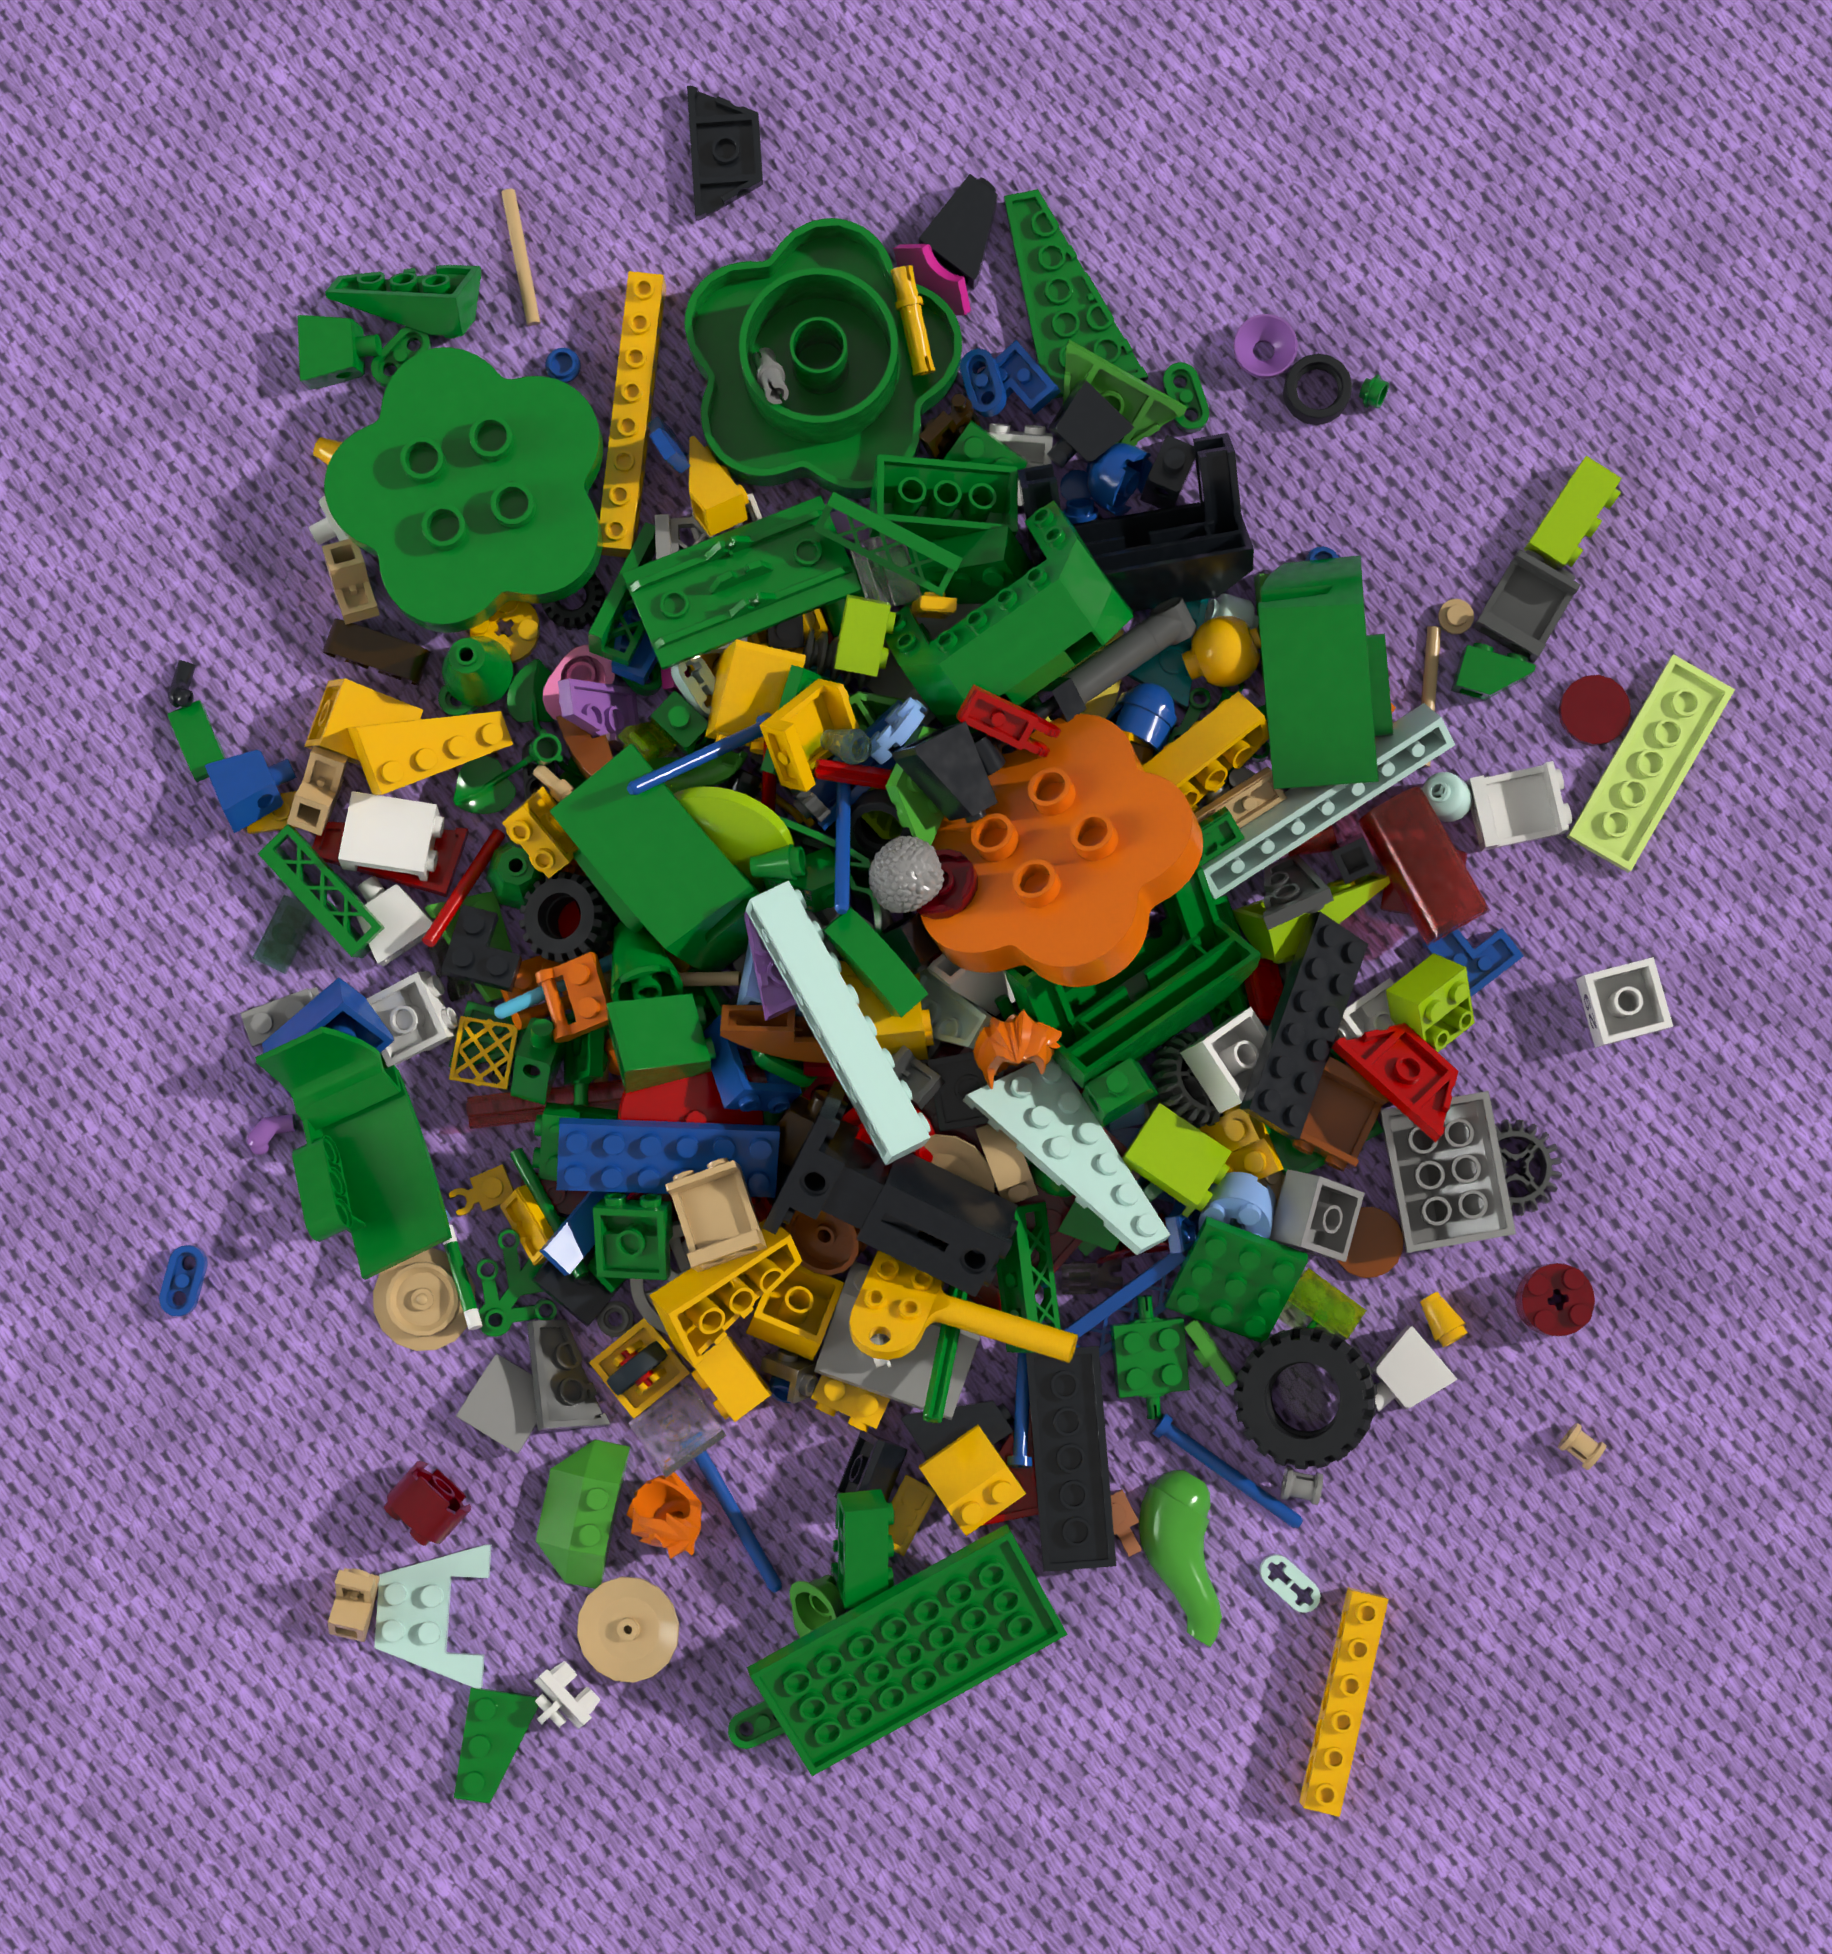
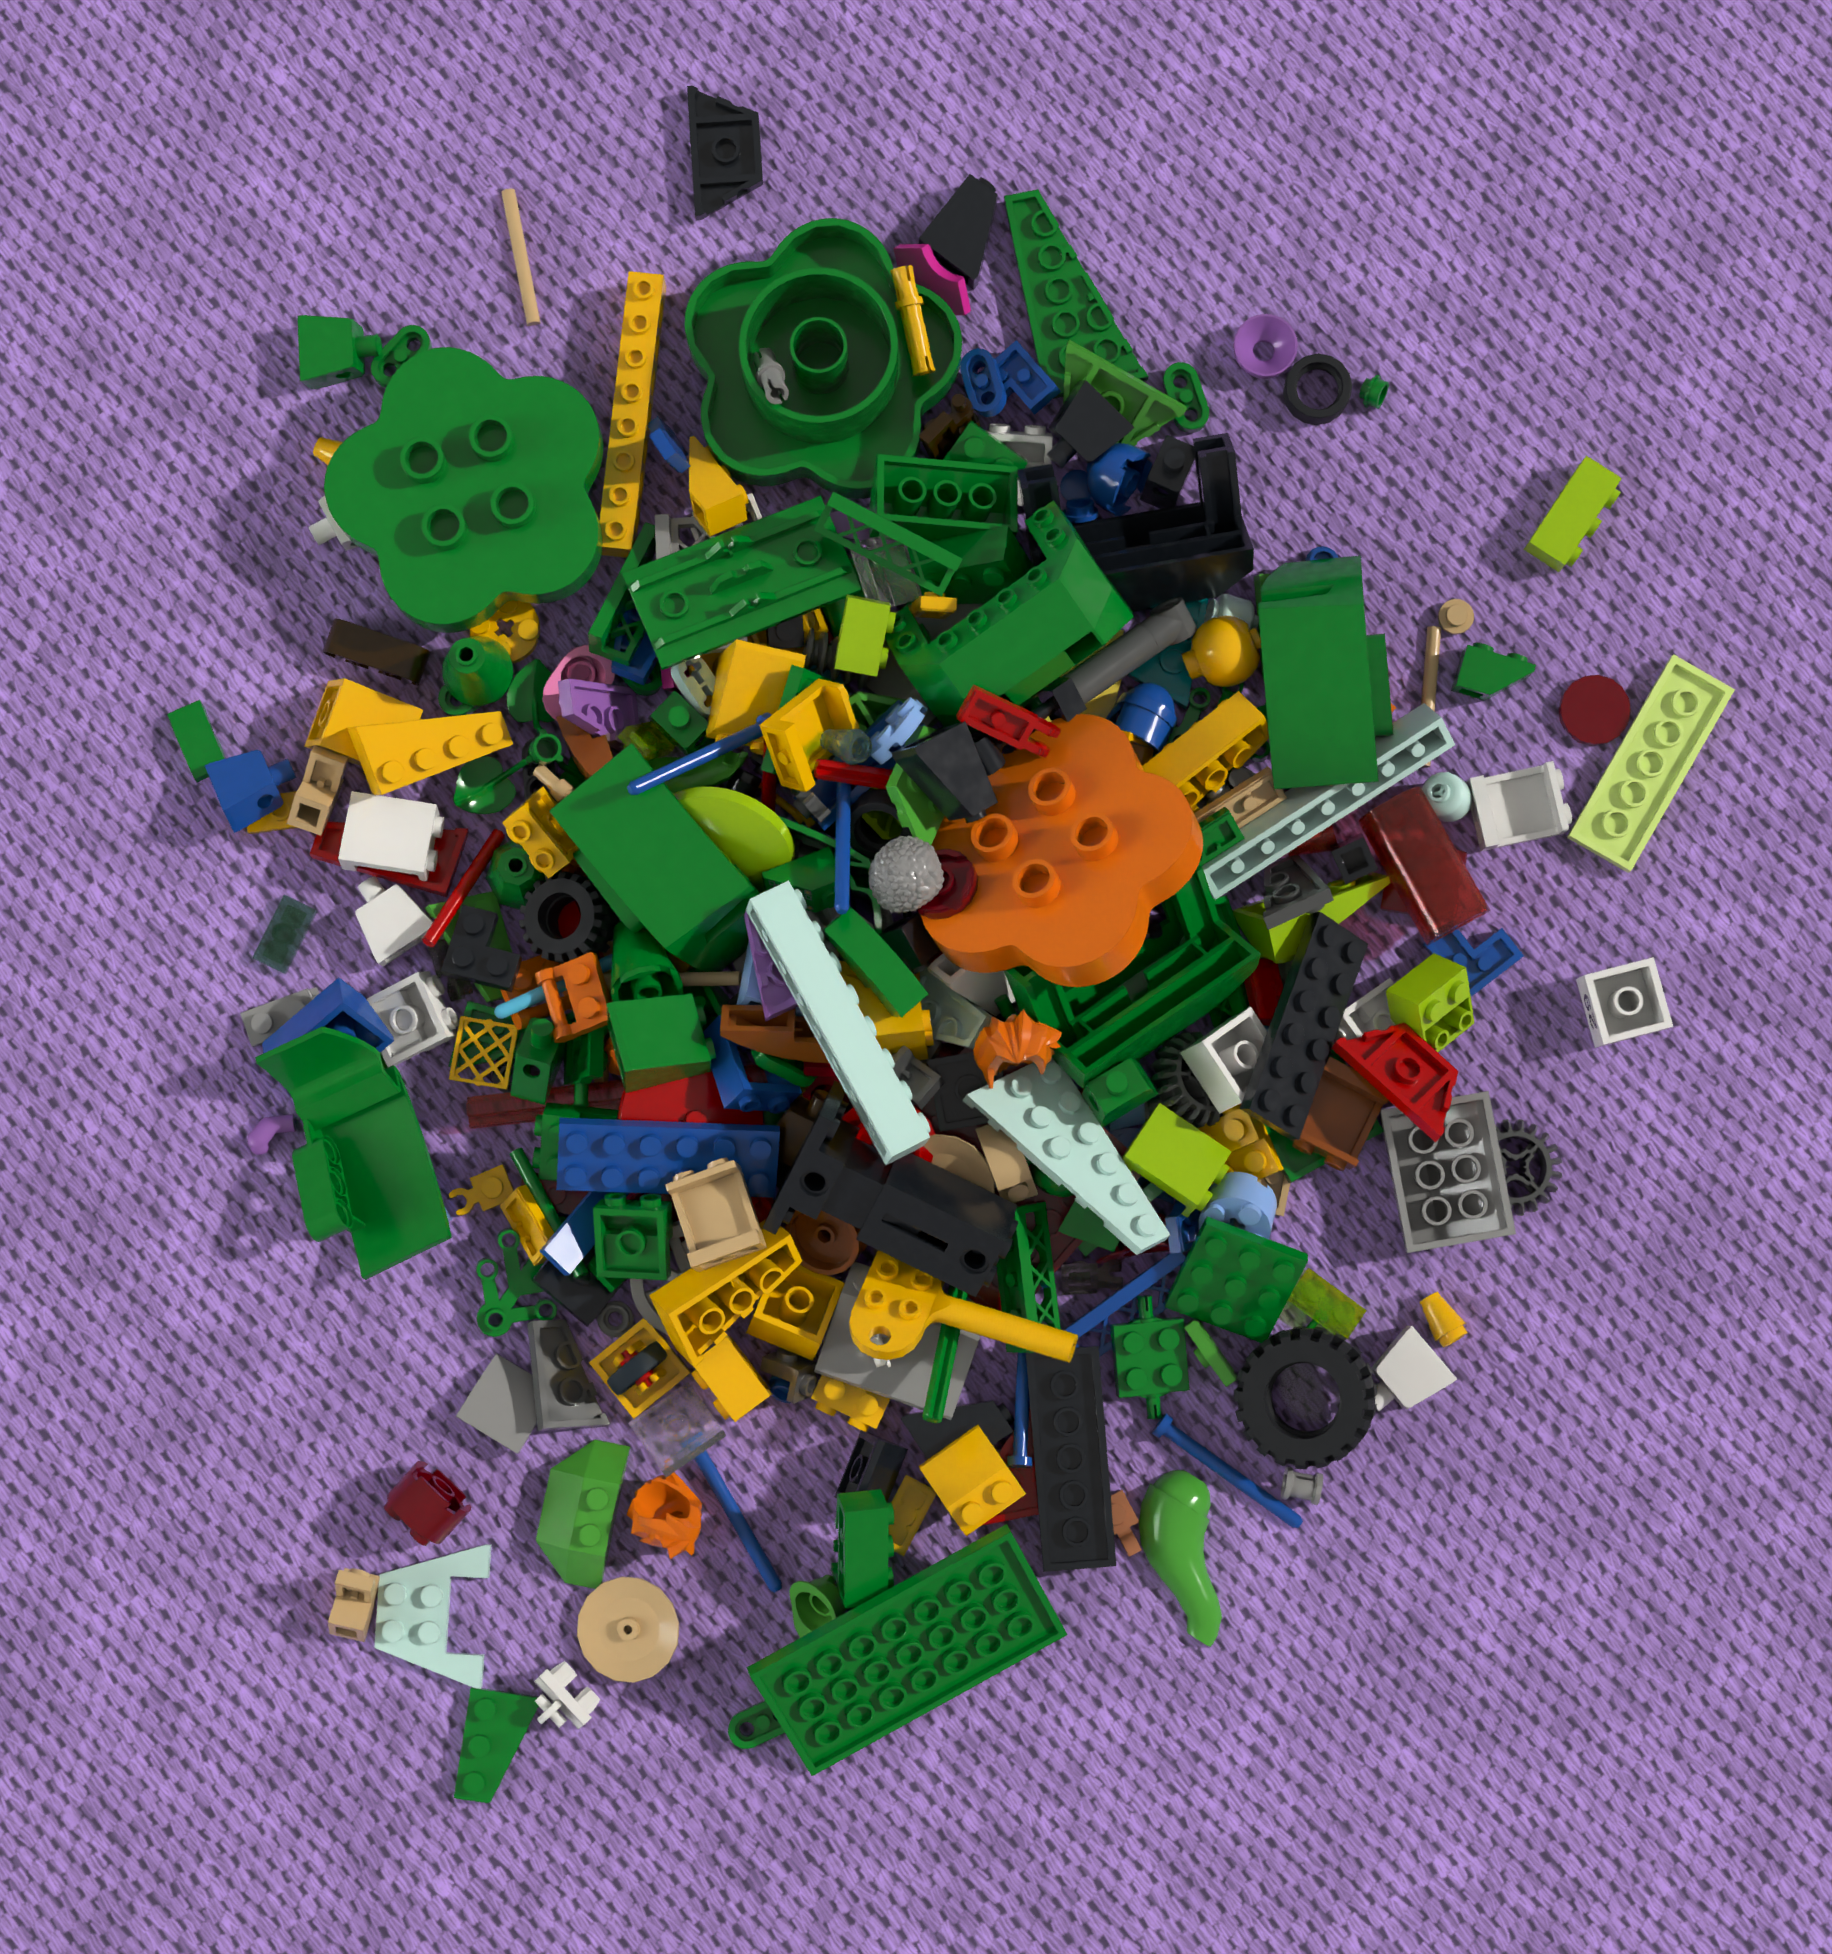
blue plate [159,1245,208,1316] -> none
black arm [168,660,196,708] -> none
green fence [258,824,385,958] -> none
tan brick [322,539,380,625] -> none
green wedge [325,265,482,339] -> none
tan piece [373,1248,475,1351] -> none
green bar [443,1225,483,1330] -> none
black tyre [541,572,605,630] -> none
blue plate [545,348,581,383] -> none
green cone [750,844,806,880] -> none
light aqua beam [1259,1554,1321,1613] -> none
light grey brick [1269,1169,1364,1262] -> none
yellow brick [1299,1587,1389,1817] -> none
dark orange tile [1337,1207,1403,1278] -> none
dark grey panel [1472,550,1581,663] -> none
dark red brick [1515,1263,1595,1336] -> none
tan bush [1557,1423,1607,1470] -> none

